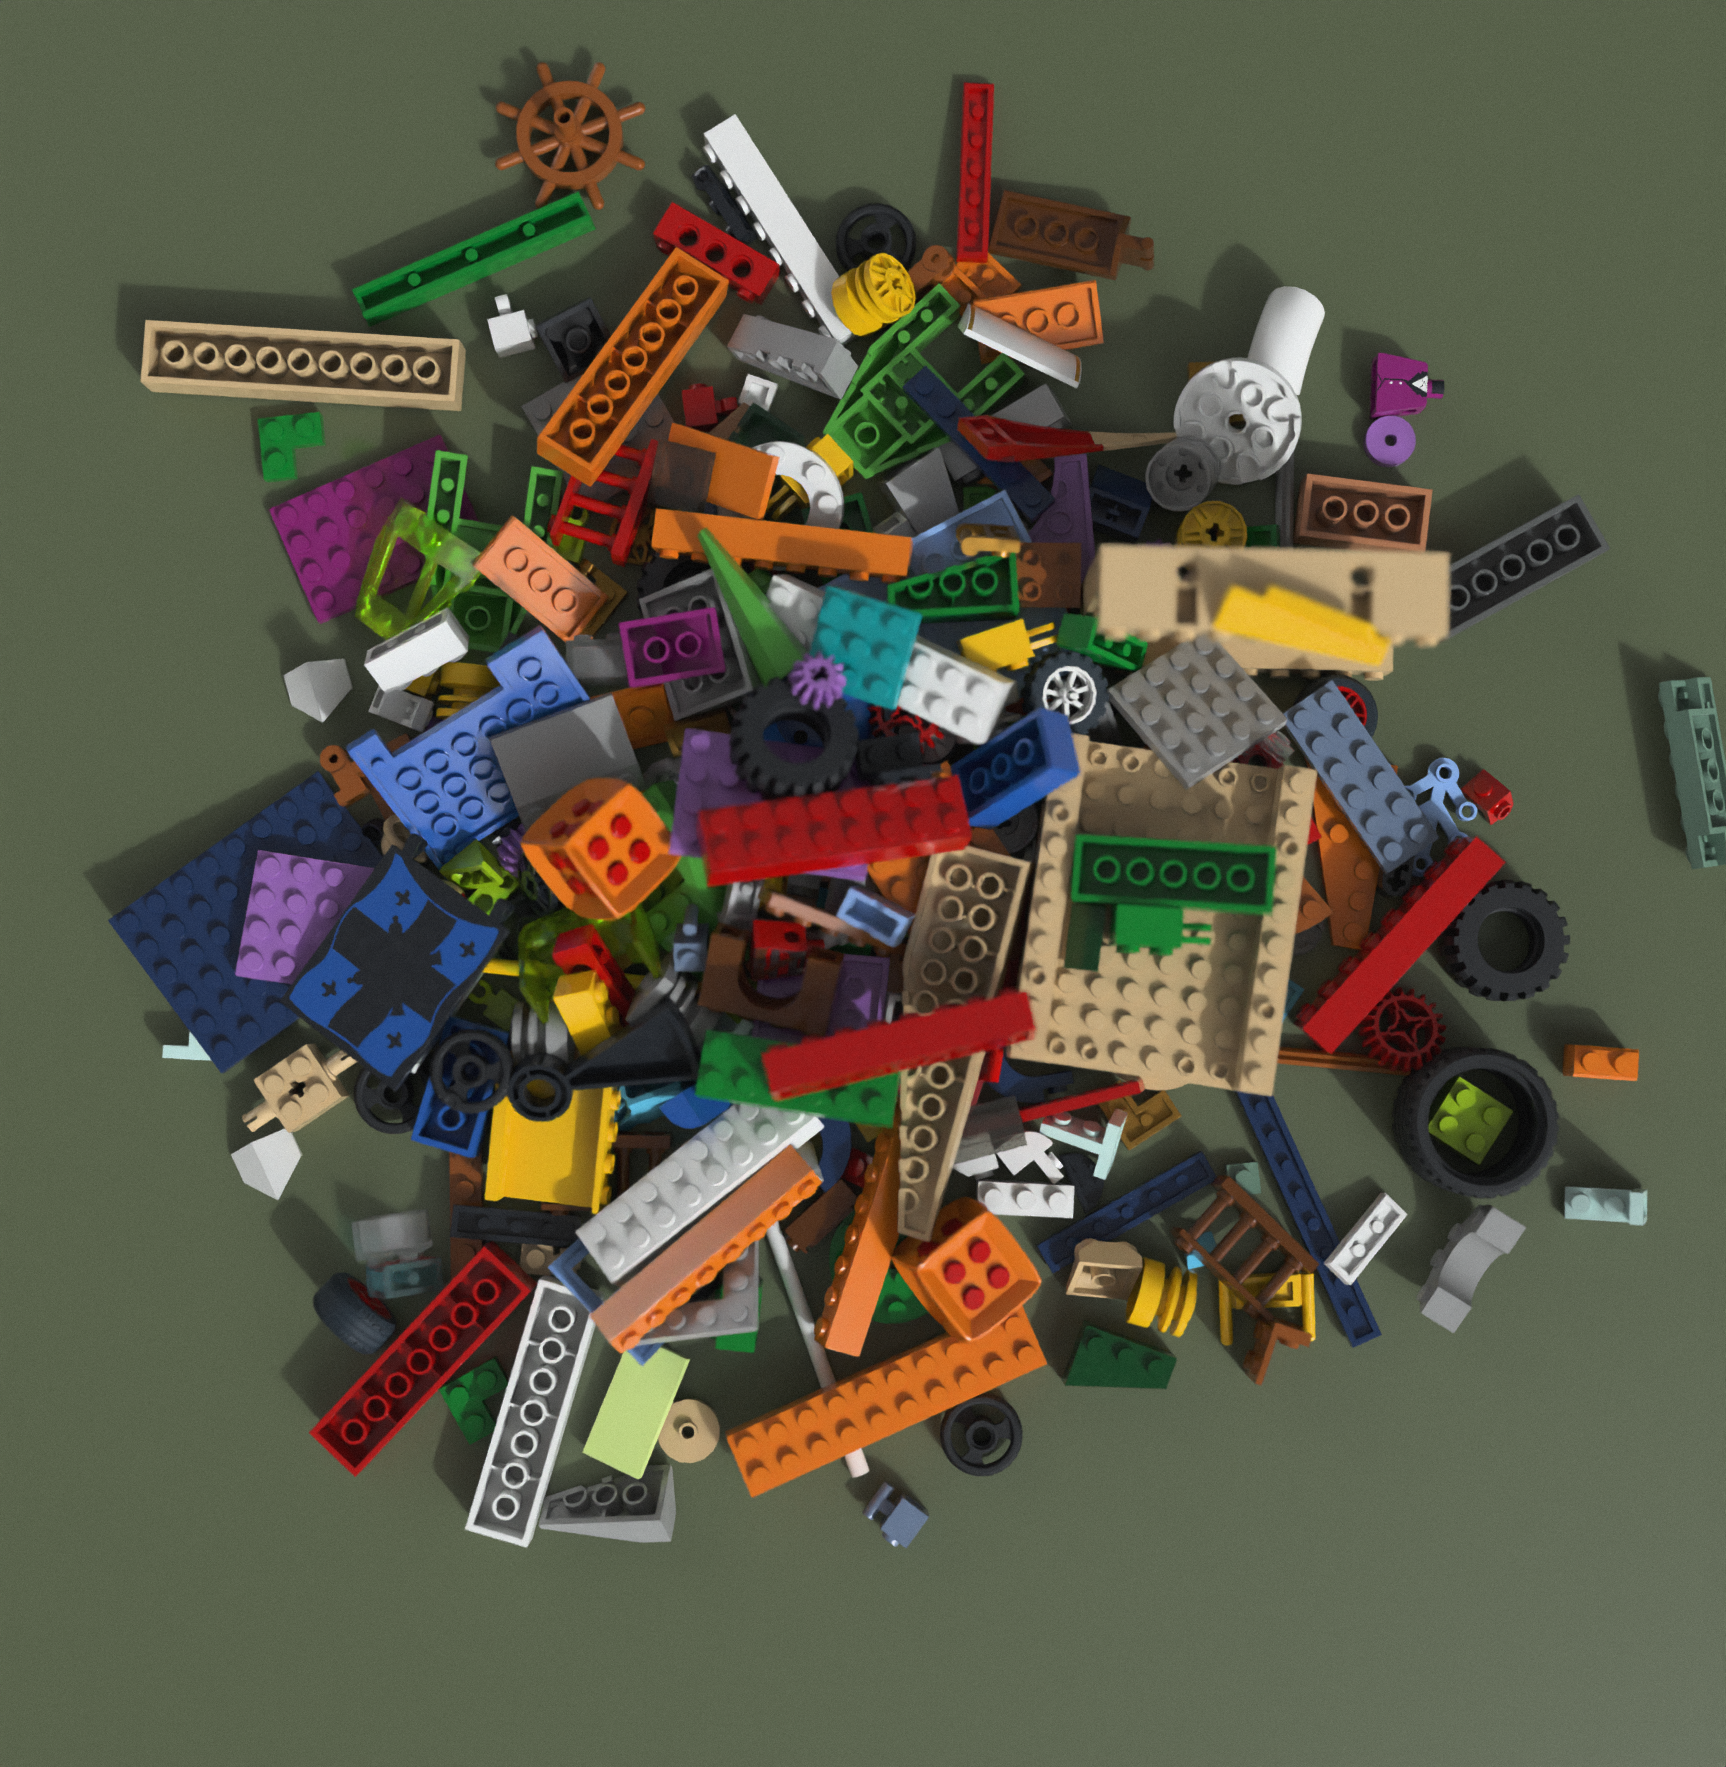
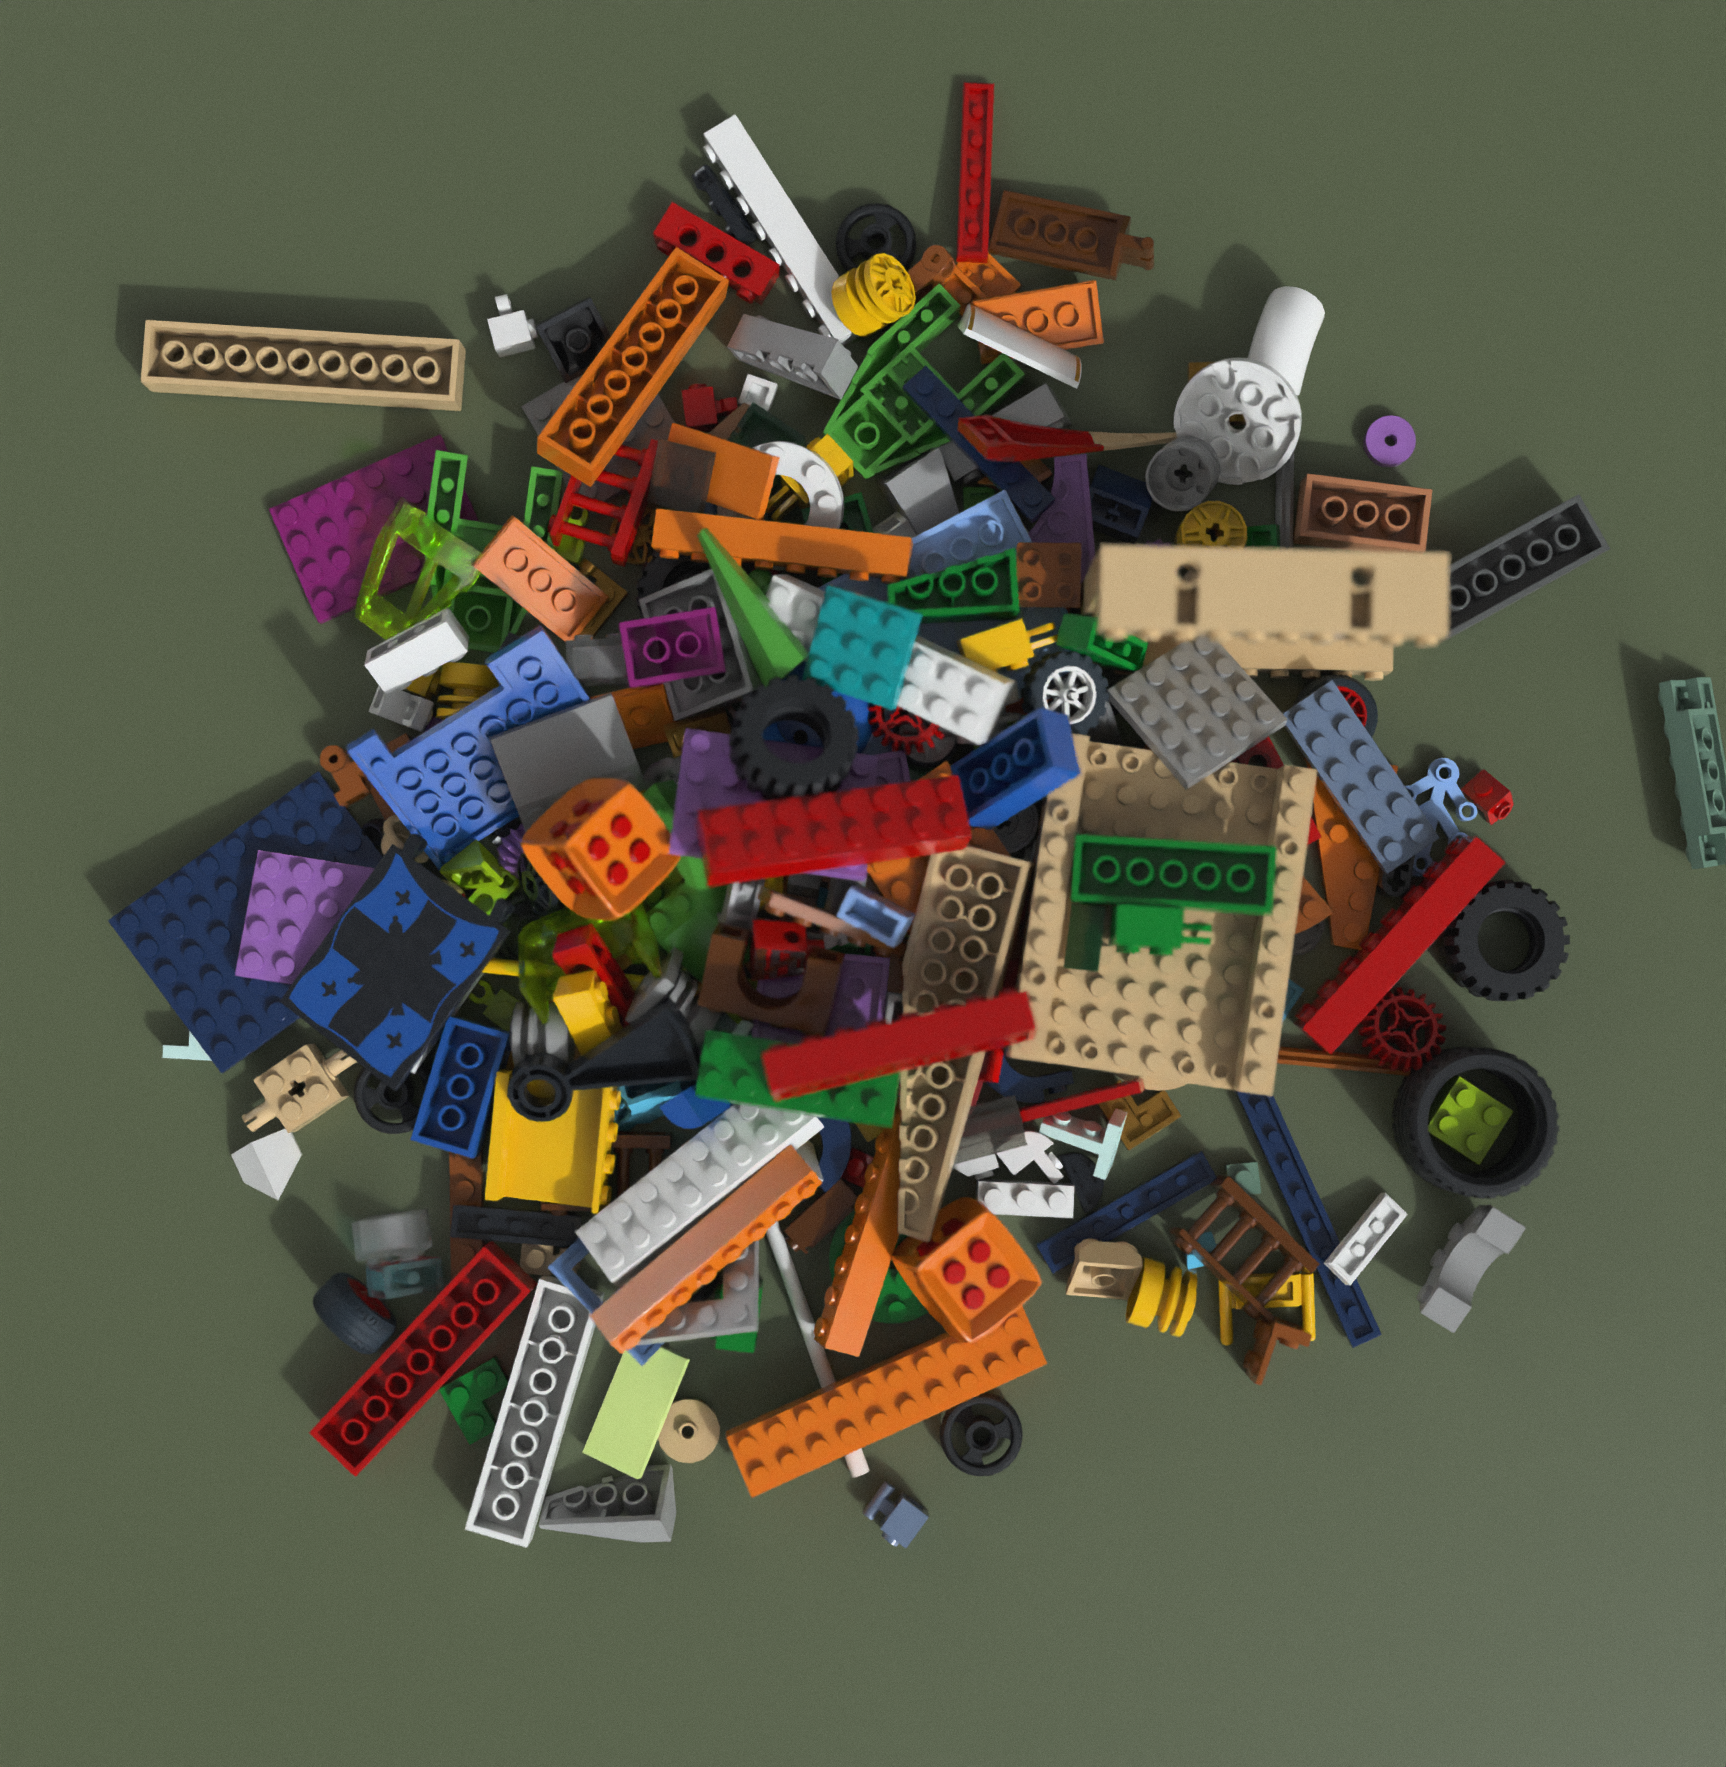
green plate [258,412,325,482] -> none
white slope [283,658,353,723] -> none
green tile [352,191,596,327] -> none
black wheel [429,1029,515,1113] -> none
dark orange piece [495,62,645,210] -> none
sand blue brick [673,904,710,972] -> none
medium lavender gear [789,651,846,709] -> none
black bracket [855,732,942,785] -> none
pearl gold plate [955,523,1020,557] -> none
dark green wedge [1061,1320,1177,1389] -> none
yellow wedge [1214,585,1391,666] -> none
clear bracket [1242,731,1294,763] -> none
magenta torso [1369,353,1445,420] -> none
orange brick [1562,1044,1639,1081] -> none
light aqua bracket [1565,1186,1647,1225] -> none

